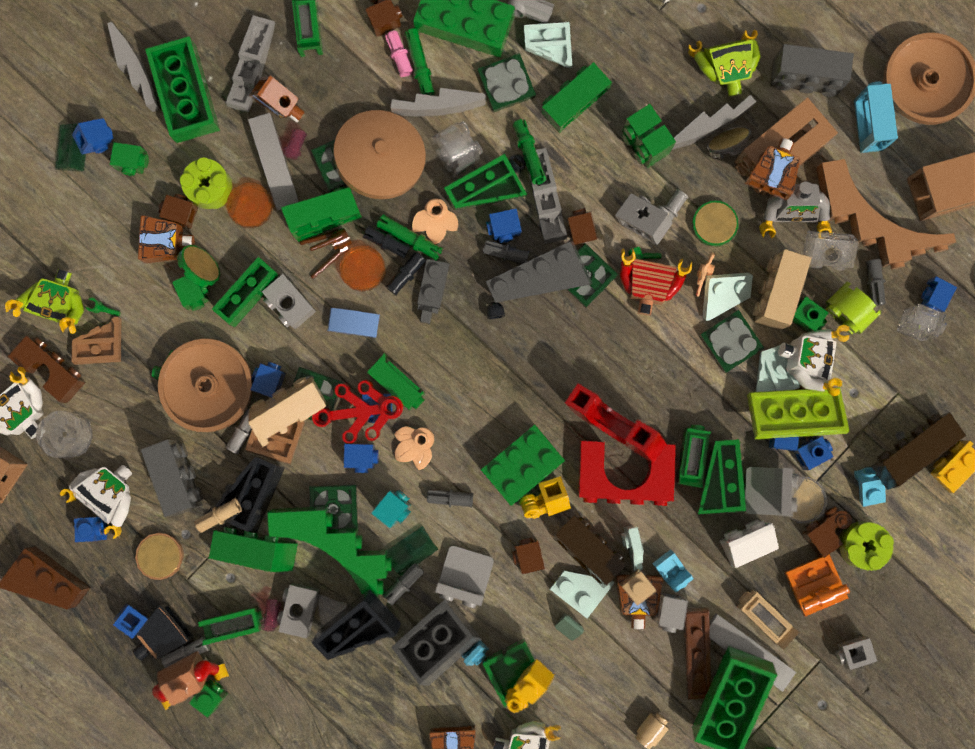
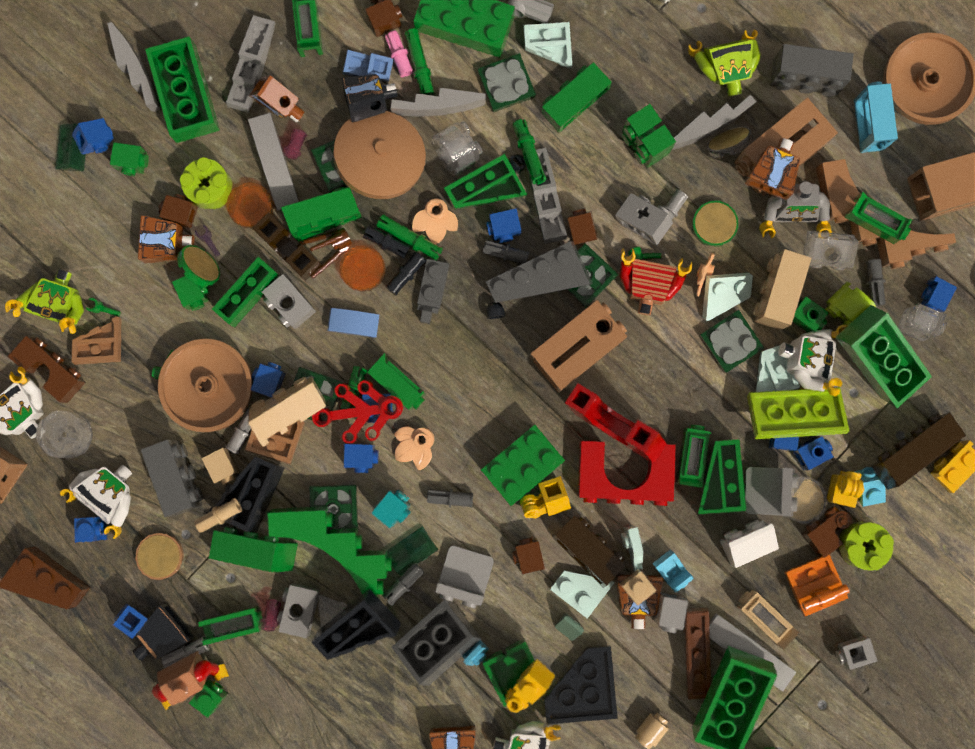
none -> hand [195,225,220,257]
none -> tan brick [202,448,240,485]
none -> dark brown arch [252,212,321,281]
none -> green axle [340,366,367,409]
none -> black torso [341,74,397,123]
none -> medium blue slope [343,50,393,82]
none -> medium nougat brick [530,300,627,393]
none -> black plate [544,645,618,725]
none -> yellow brick [826,471,864,508]
none -> green brick [836,305,932,408]
none -> green window [845,192,912,245]

